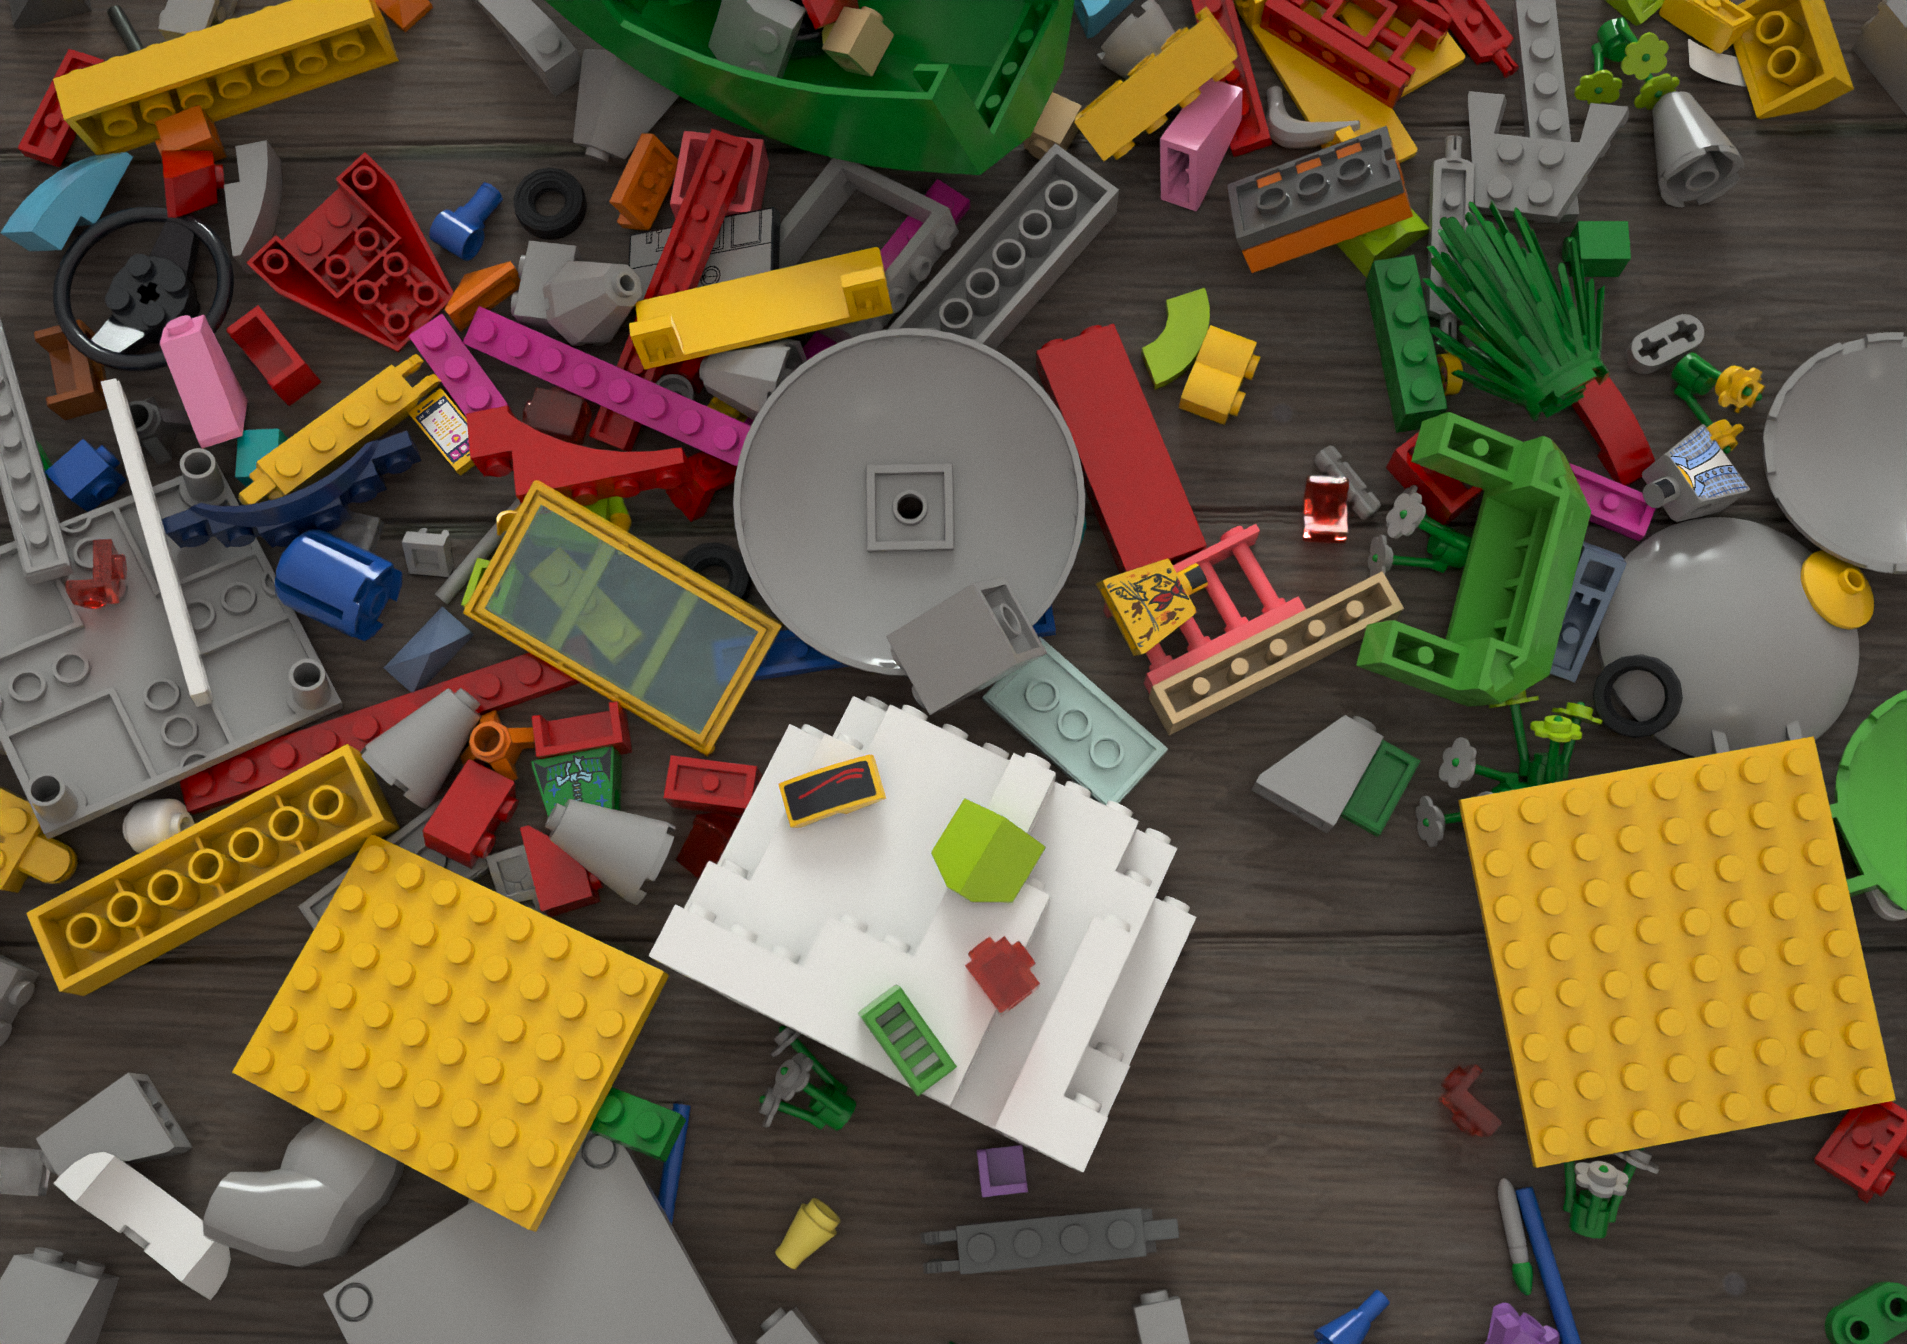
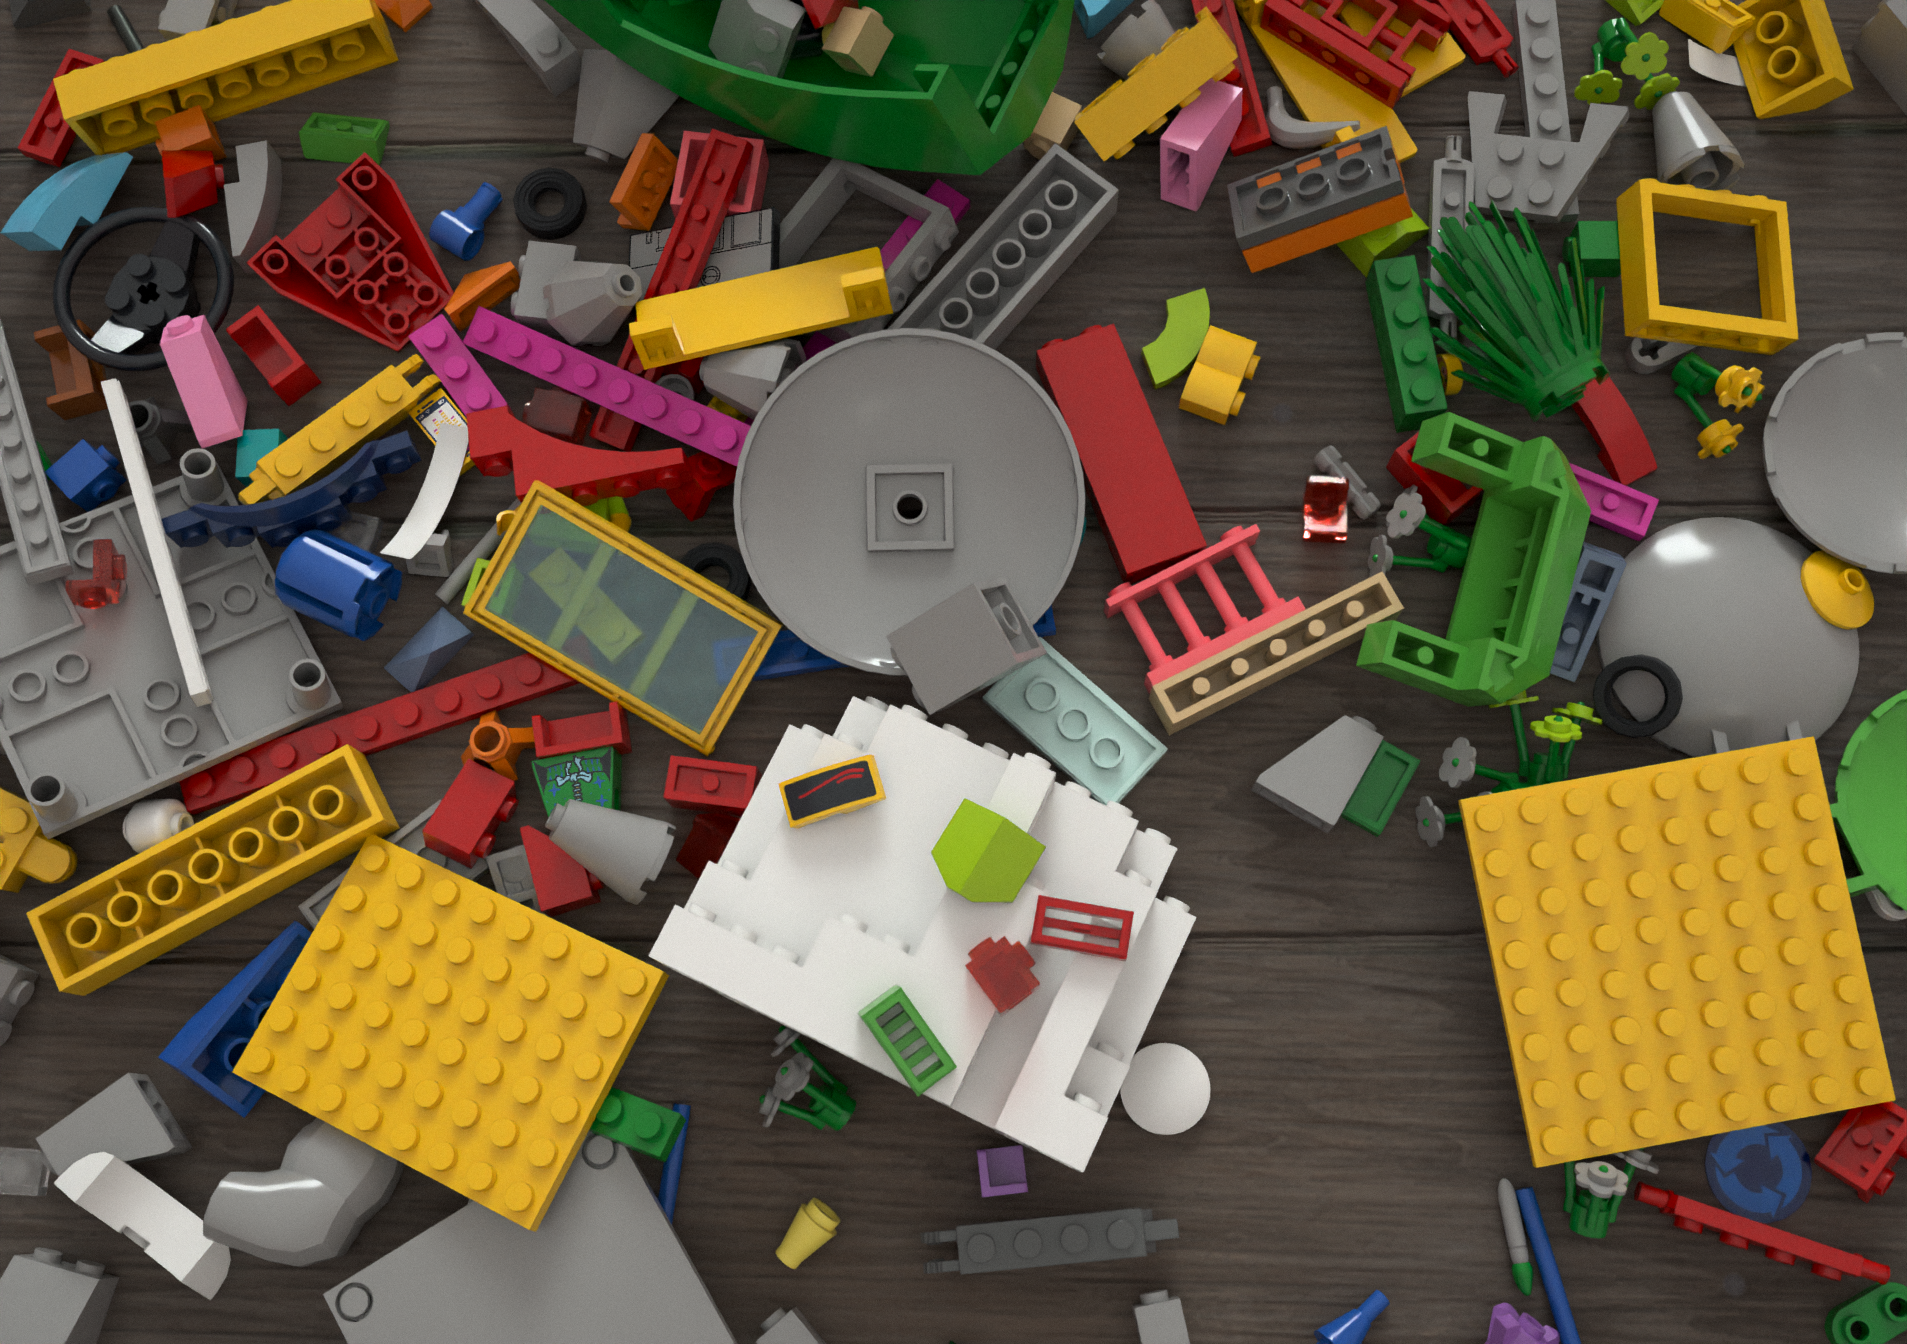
light grey cone [360,688,481,809] -> none
yellow torso [1096,558,1208,656] -> none
clear red bracket [1438,1064,1503,1137] -> none
light grey torso [1642,424,1750,522] -> none
none -> blue wedge [158,921,312,1118]
none -> bright green slope [299,112,390,165]
none -> white sticker [380,423,469,559]
none -> red tile [1030,895,1134,961]
none -> white dish [1120,1043,1211,1135]
none -> yellow window [1616,178,1799,355]
none -> red plate [1634,1181,1890,1285]
none -> clear blue sticker [1705,1122,1812,1223]

